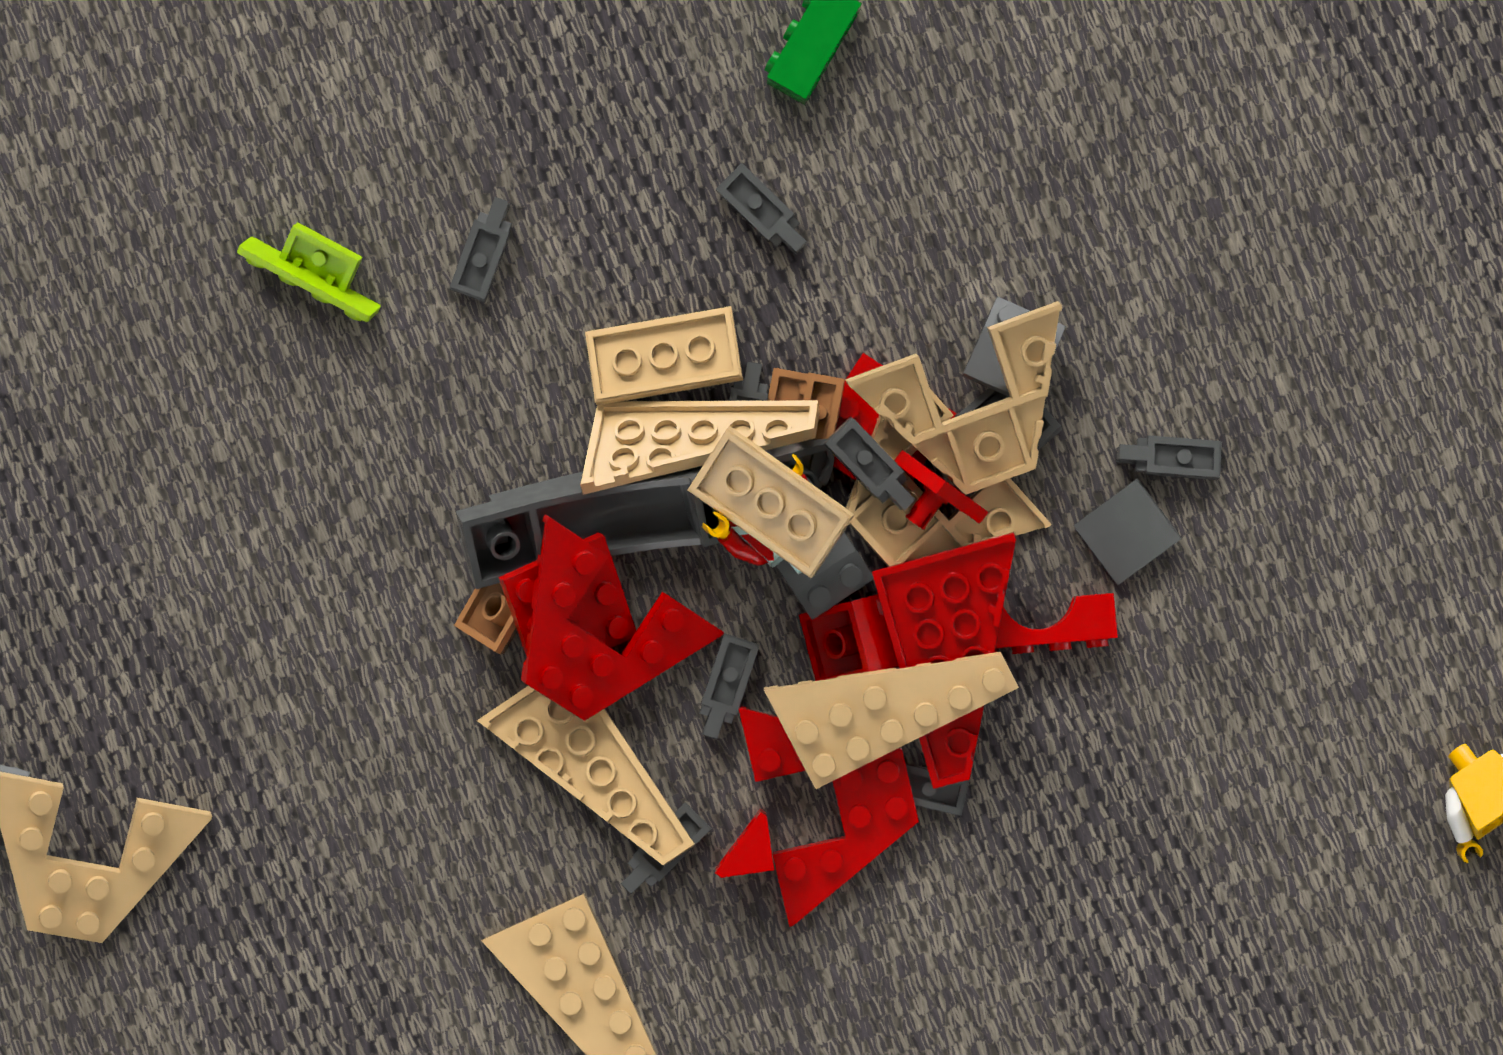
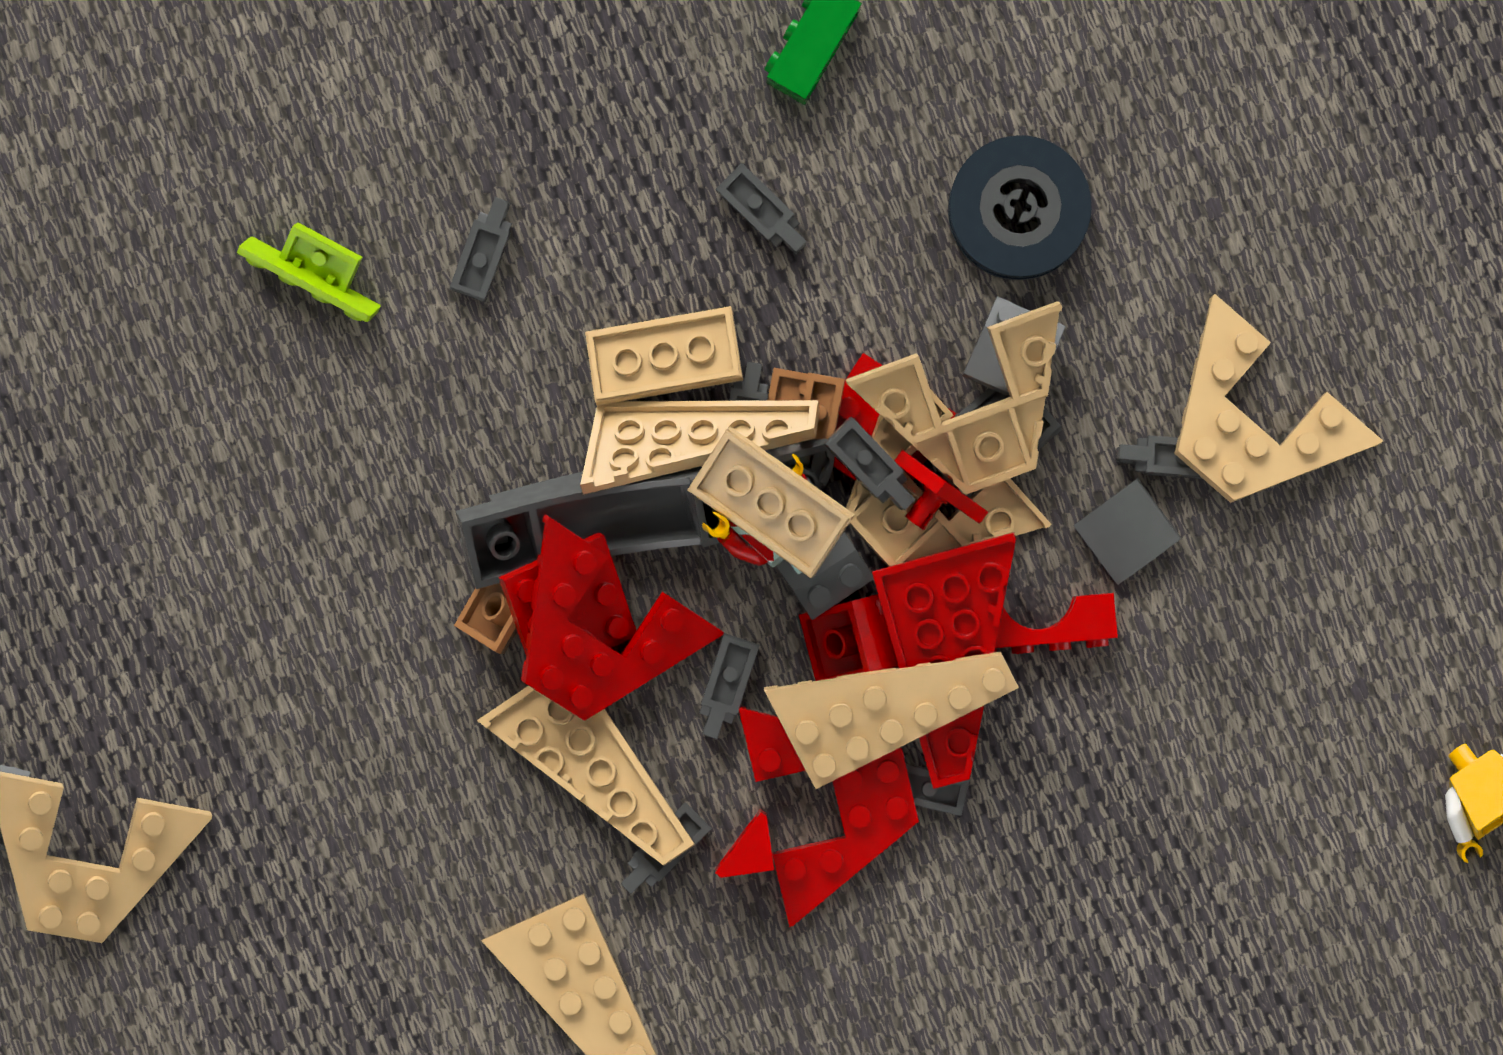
none -> black wheel [948,135,1092,280]
none -> tan wing [1174,294,1383,503]

